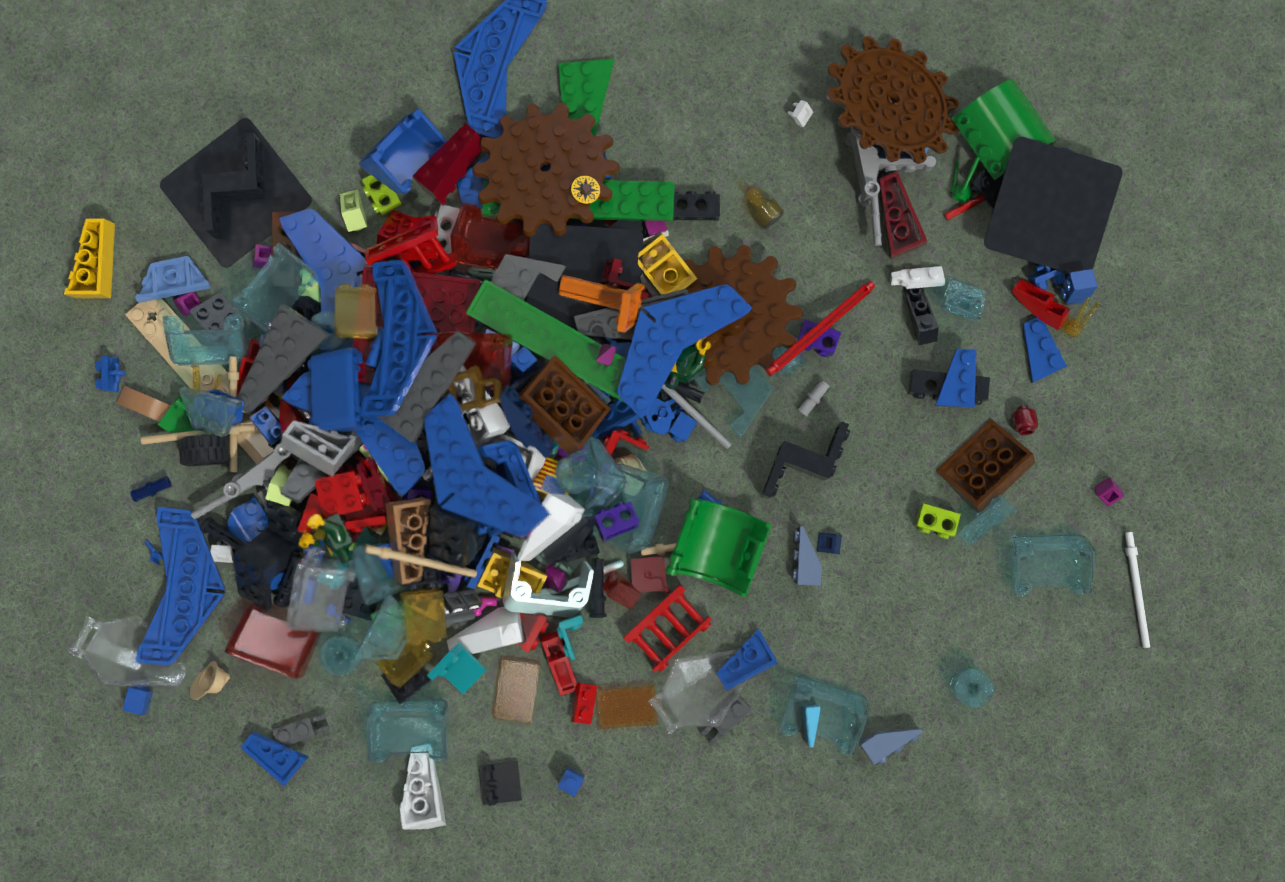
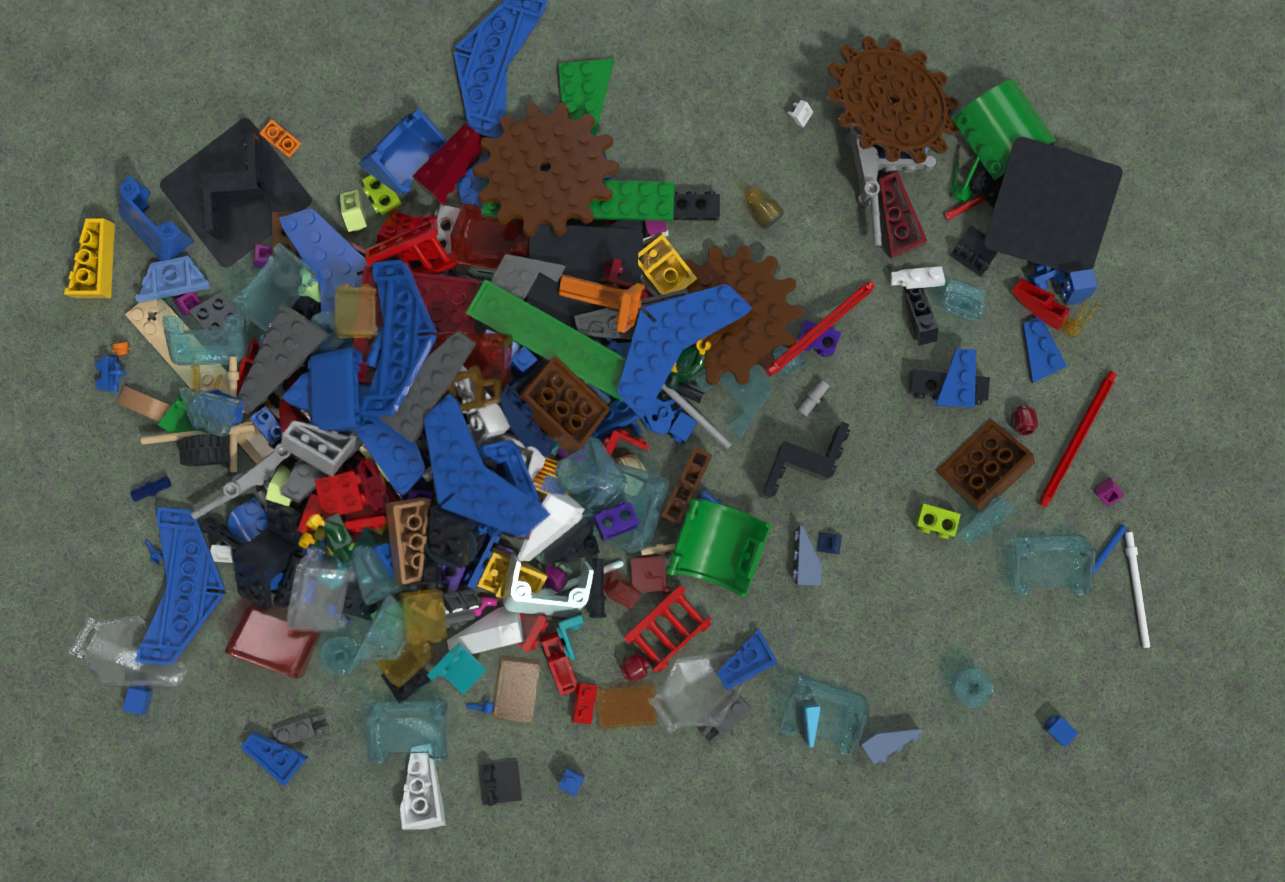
tan piece [190,661,230,700] -> none
tan bar [364,545,477,578] -> none
piece [571,176,600,204] -> none
magenta slope [595,344,616,367] -> none
none -> orange plate [111,342,131,355]
none -> blue windscreen [118,175,194,261]
none -> orange slope [259,119,301,158]
none -> blue hand [467,701,495,713]
none -> dark red head [620,653,650,682]
none -> reddish brown brick [661,447,713,525]
none -> black hinge [950,225,998,277]
none -> red piece [1039,371,1117,508]
none -> blue brick [1044,715,1078,747]
none -> blue bar [1088,524,1128,575]

